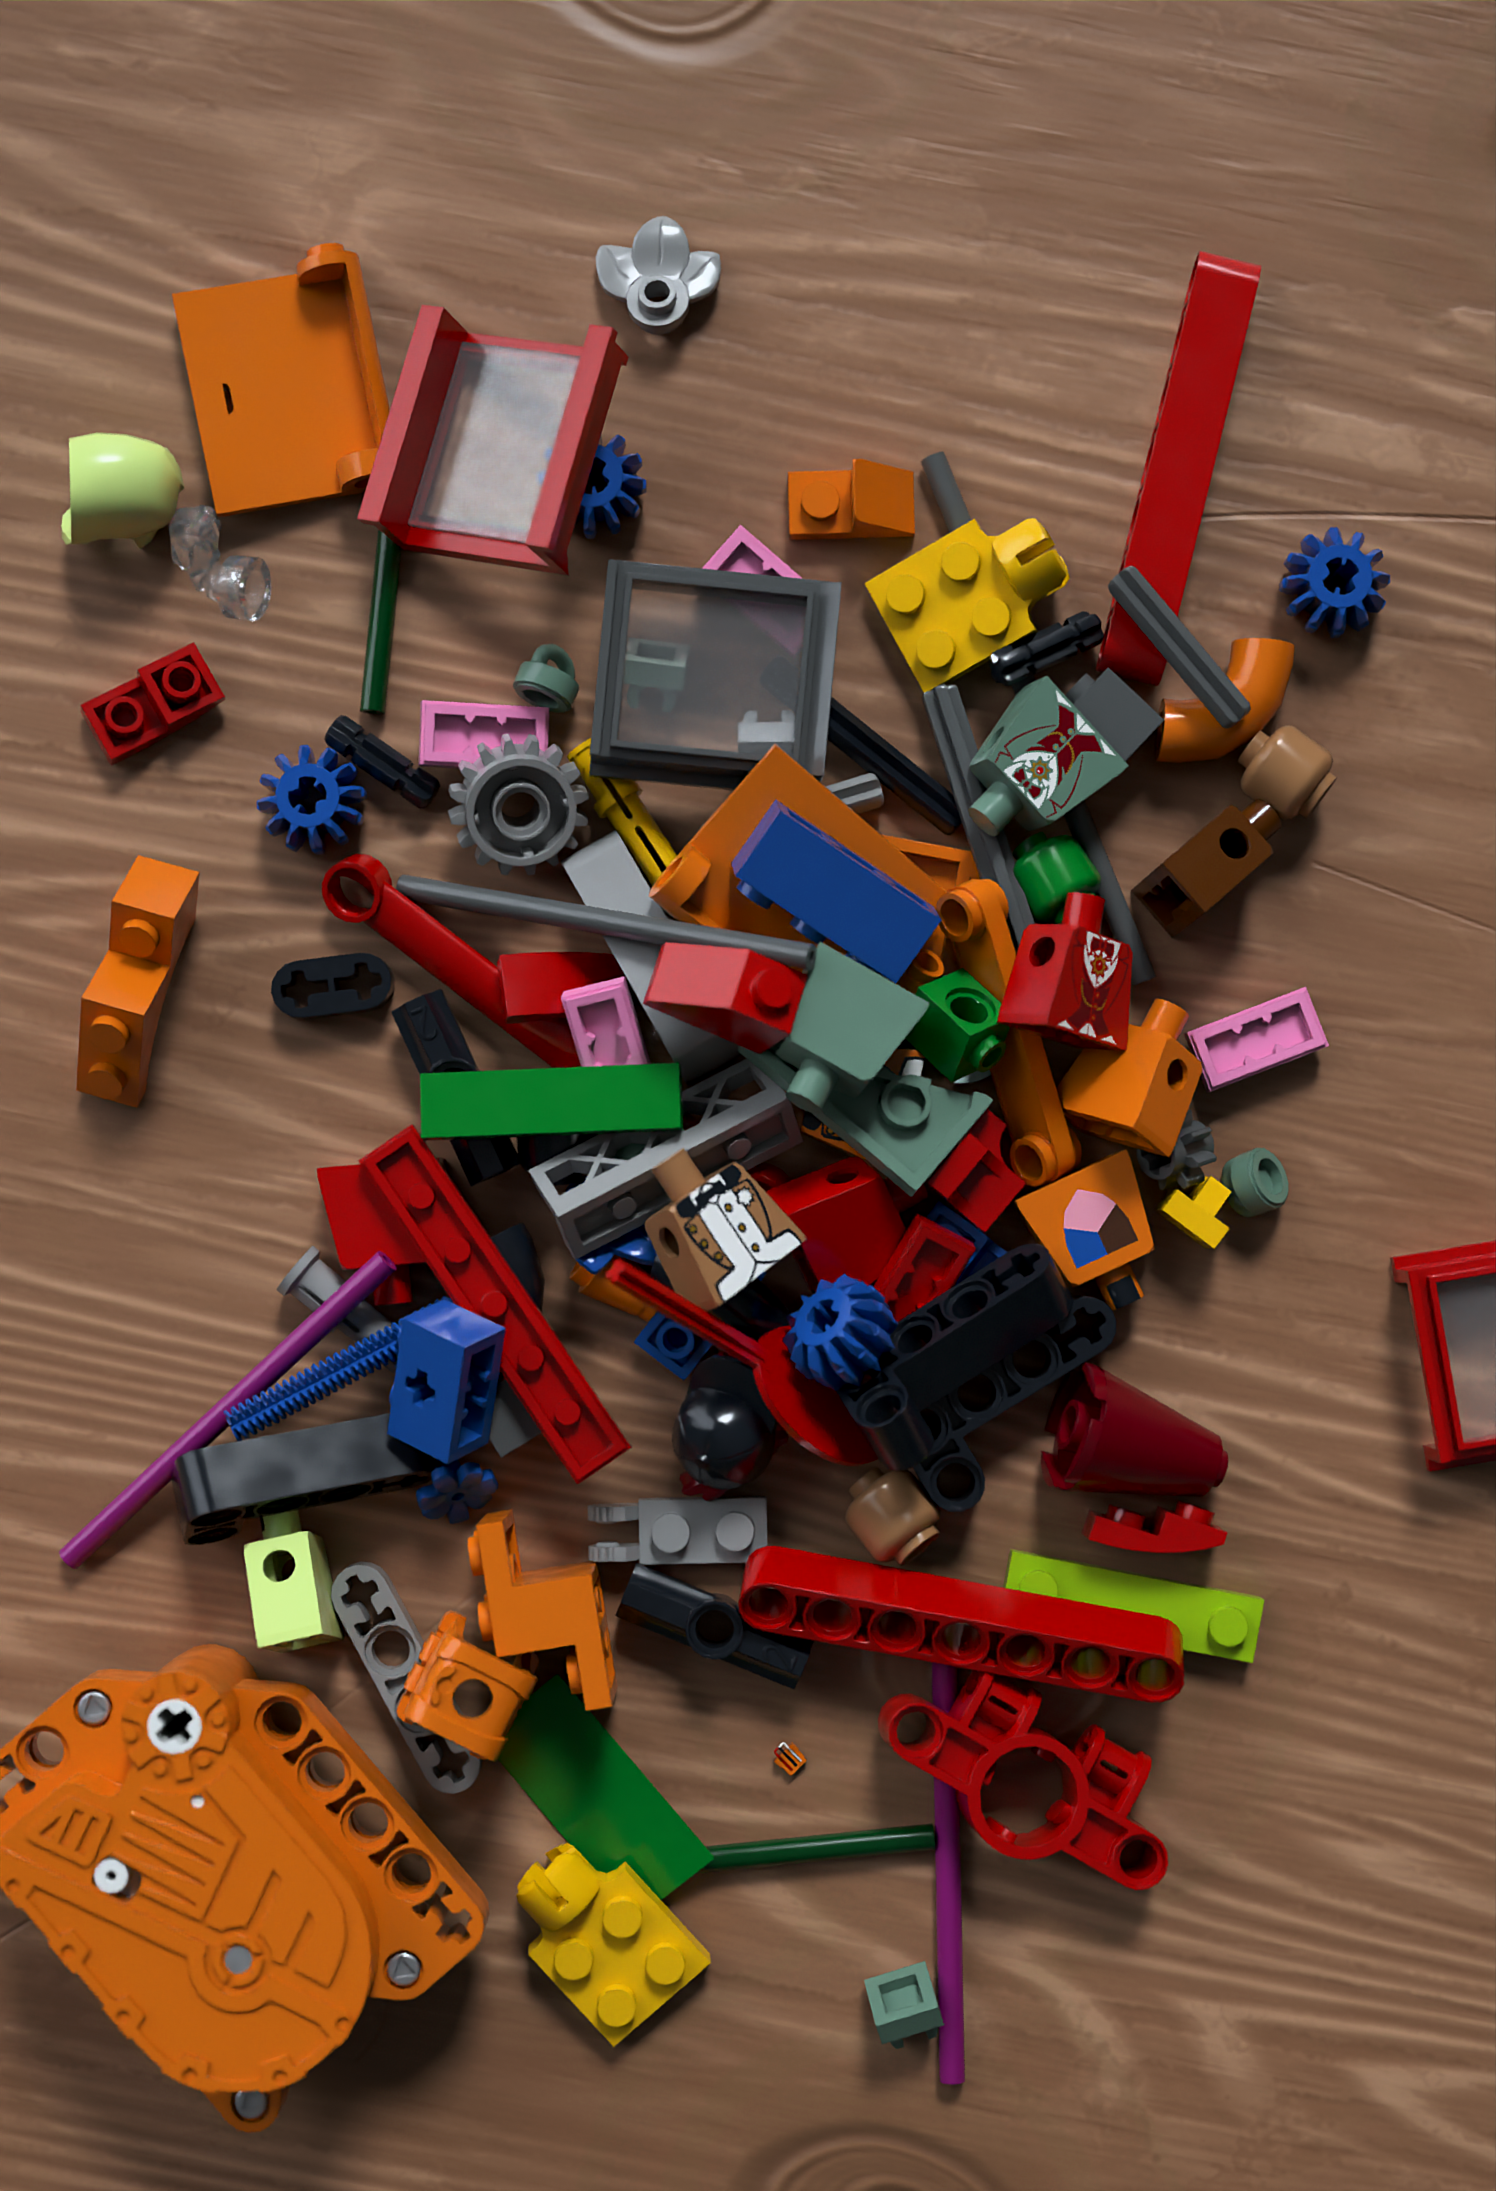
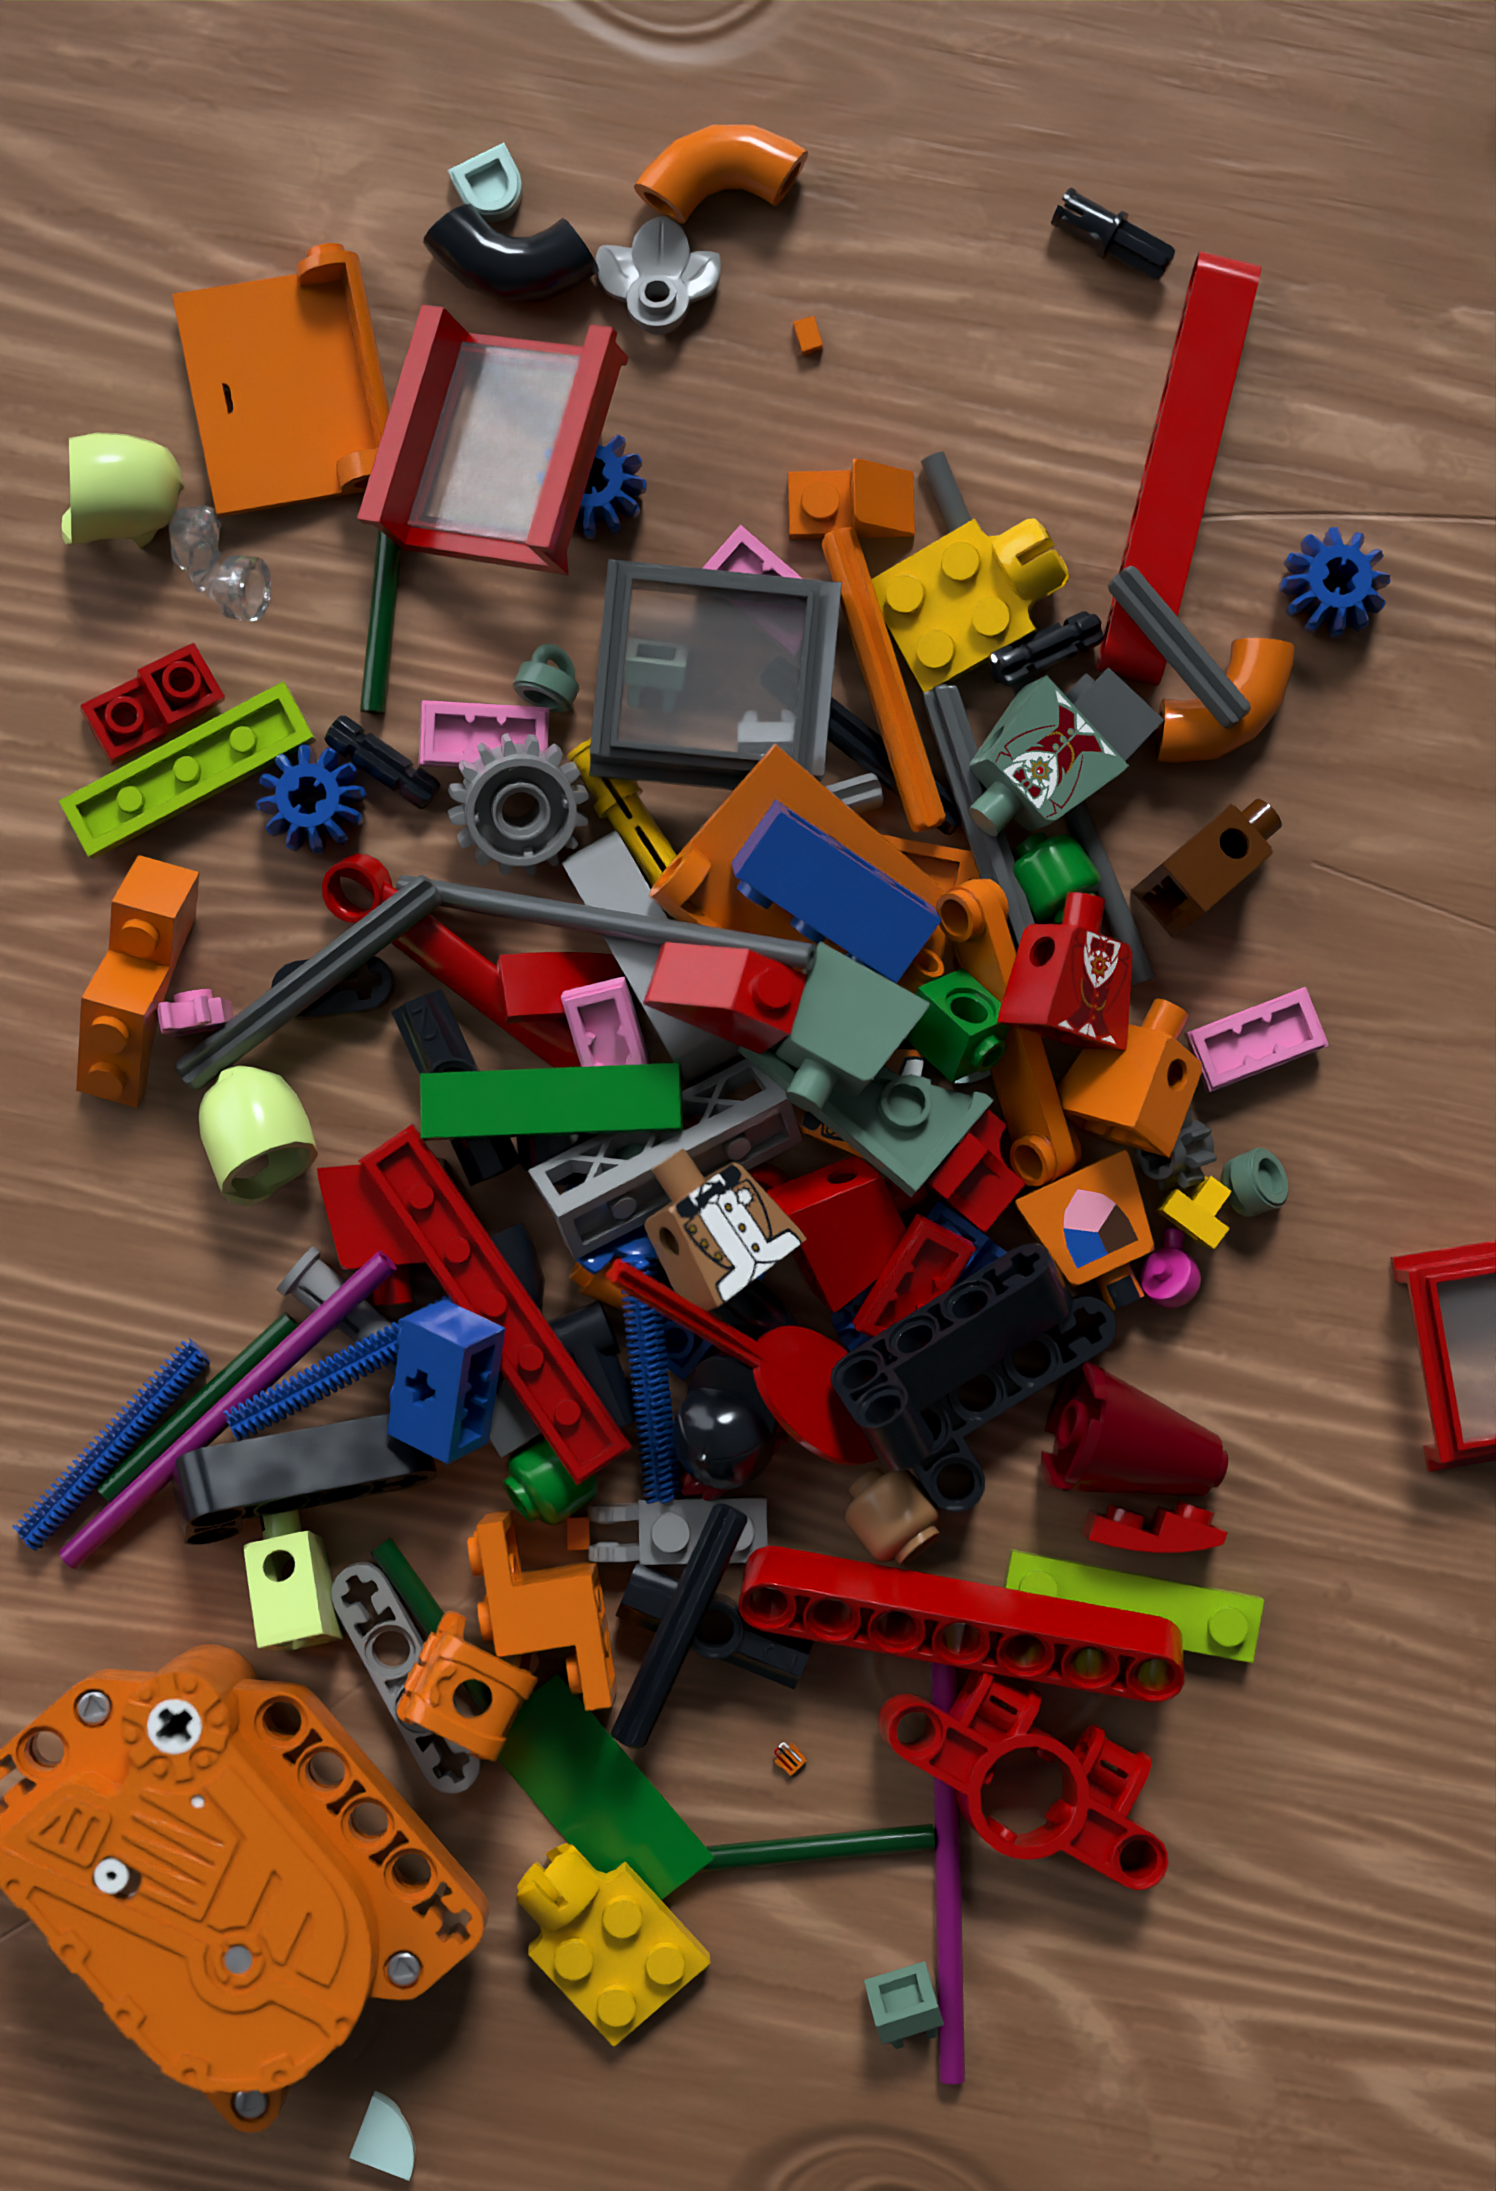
blue plant [416,1459,498,1524] -> none
blue gear [782,1274,899,1391] -> none
medium nougat head [1238,725,1337,821] -> none
none -> blue axle [13,1337,210,1551]
none -> lime plate [59,681,317,860]
none -> dark green piece [96,1312,299,1503]
none -> bright pink plate [157,989,234,1038]
none -> dark grey axle [175,875,443,1089]
none -> yellowish green piece [199,1066,318,1207]
none -> light aqua tile [349,2090,416,2181]
none -> dark green piece [370,1538,492,1710]
none -> black cylinder [423,204,599,302]
none -> light aqua tile [448,143,523,222]
none -> green head [502,1434,598,1526]
none -> black piece [548,1300,642,1428]
none -> orange piece [567,1516,591,1550]
none -> black axle [611,1503,747,1749]
none -> blue axle [621,1252,681,1504]
none -> orange cylinder [634,124,808,224]
none -> orange piece [793,315,823,356]
none -> orange axle [822,527,946,832]
none -> black axle [1051,187,1175,280]
none -> dark pink piece [1140,1228,1201,1308]

